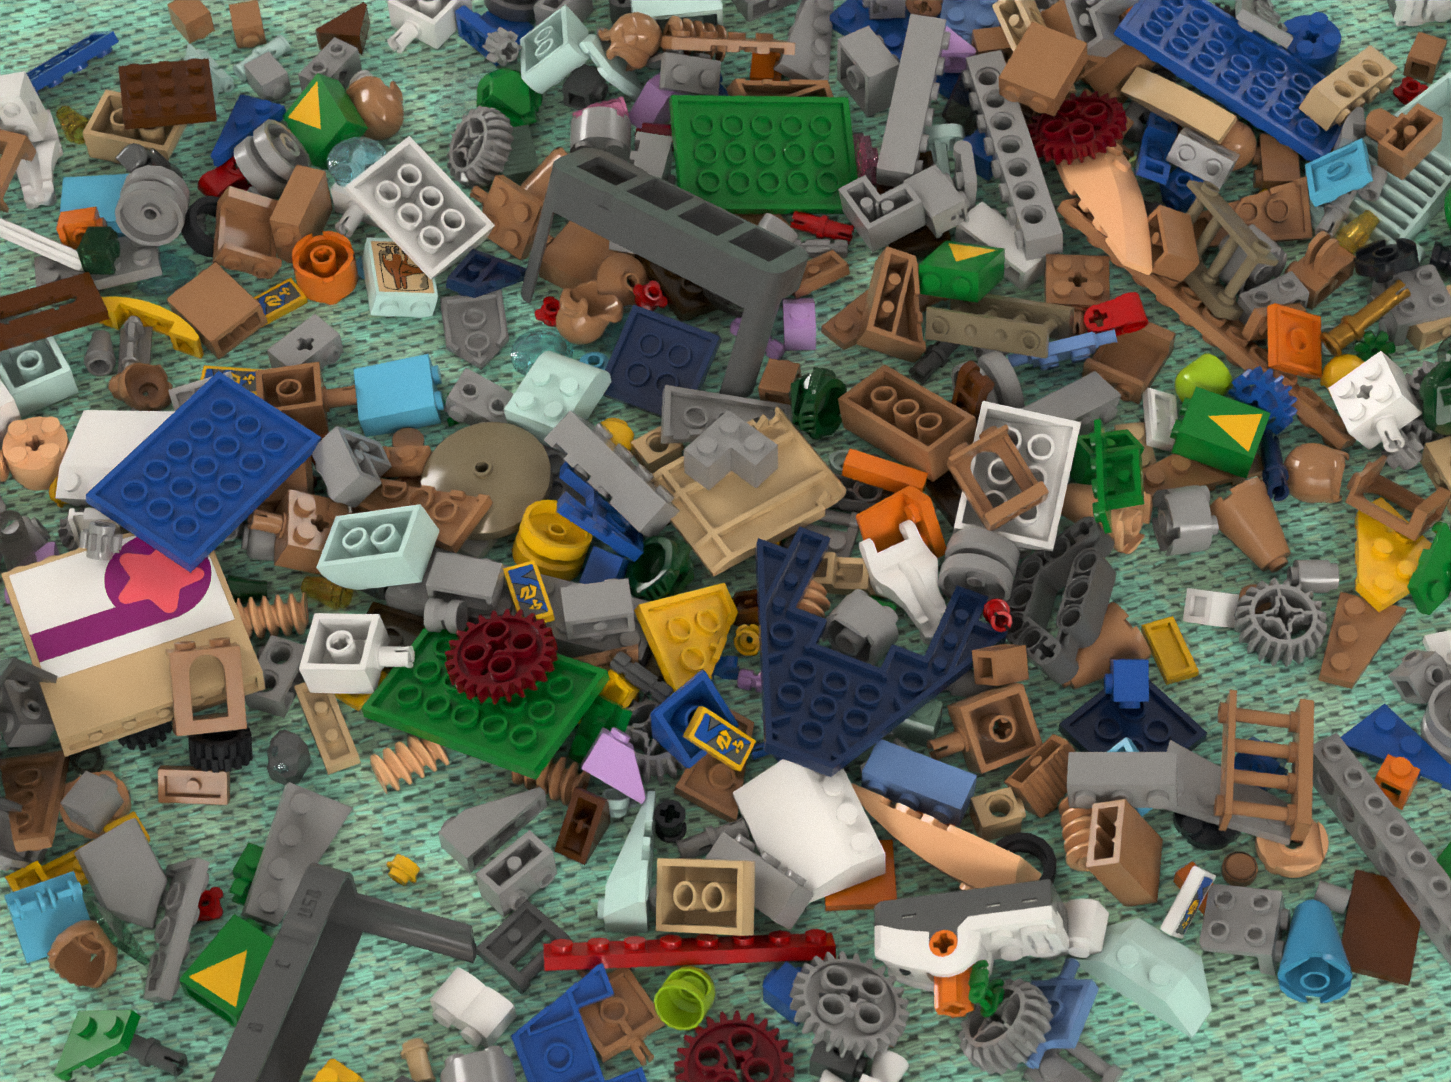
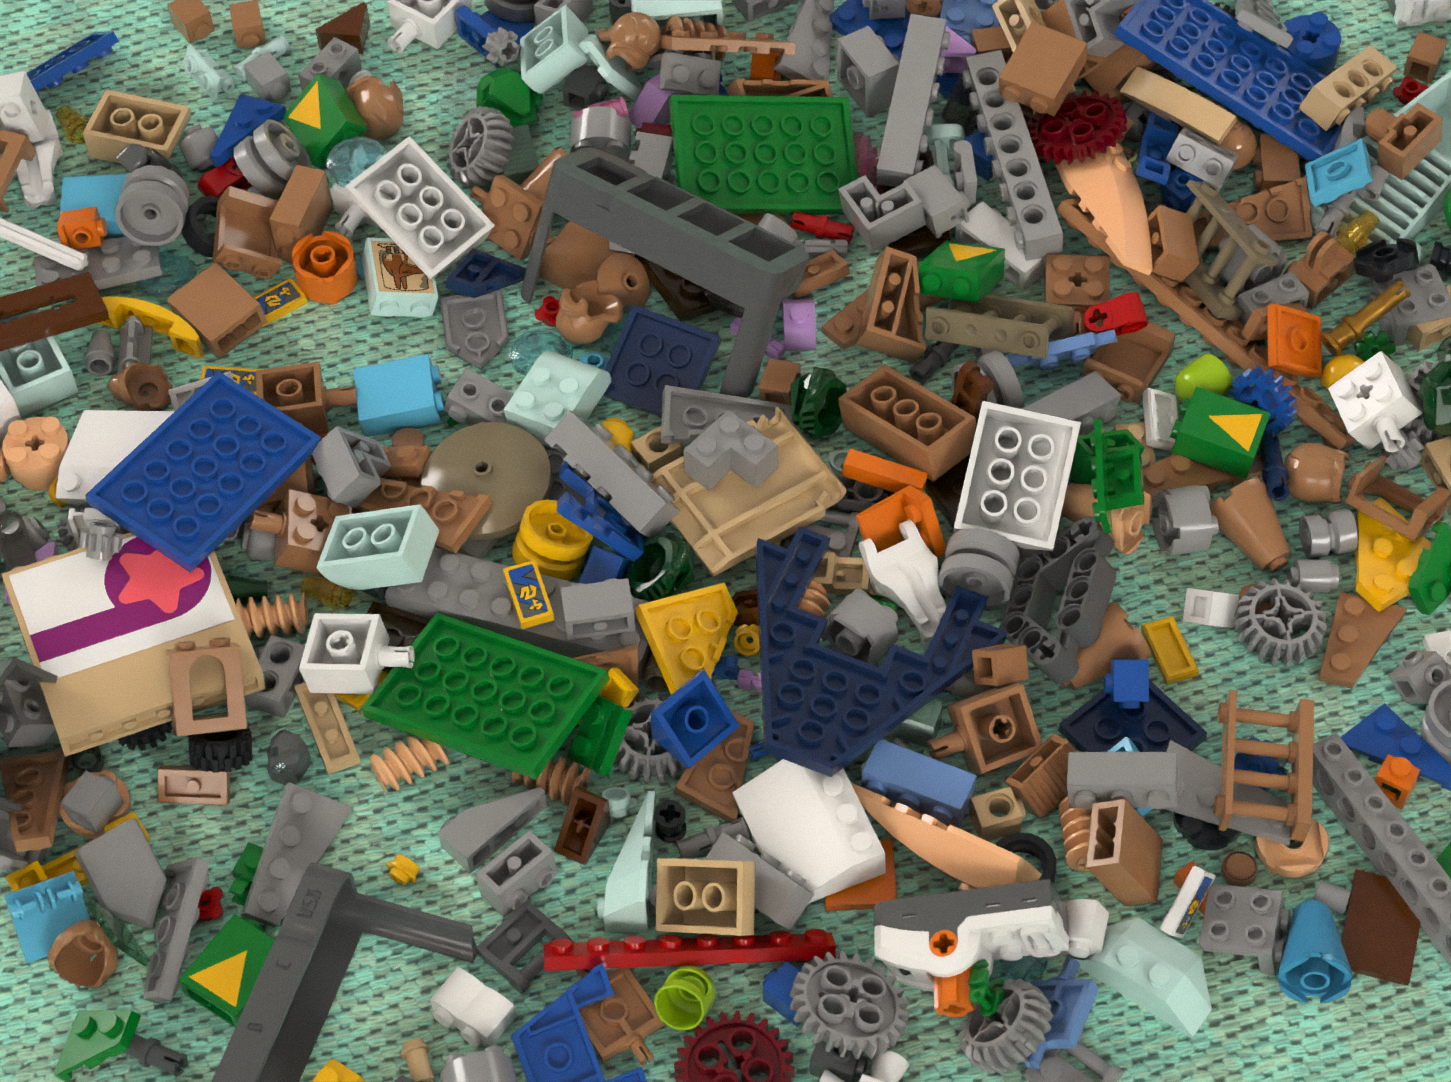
clear green brick [76,227,121,275] -> none
reddish brown plate [118,58,217,130] -> none
light grey brick [267,314,344,369] -> none
light grey wheel [424,598,468,634] -> none
light grey brick [426,552,505,615] -> none
dark red gear [445,609,558,704] -> none
lavender slope [581,727,646,804] -> none
dark grey axle [609,652,673,704] -> none
red plate [633,280,668,312] -> none
tile [682,706,756,771] -> none
medium nougat panel [947,424,1049,531] -> none
red pin [983,598,1013,632] -> none
none -> light grey head [179,124,219,171]
none -> clear light blue hat [999,955,1047,983]
none -> light grey wheel [1299,509,1358,559]

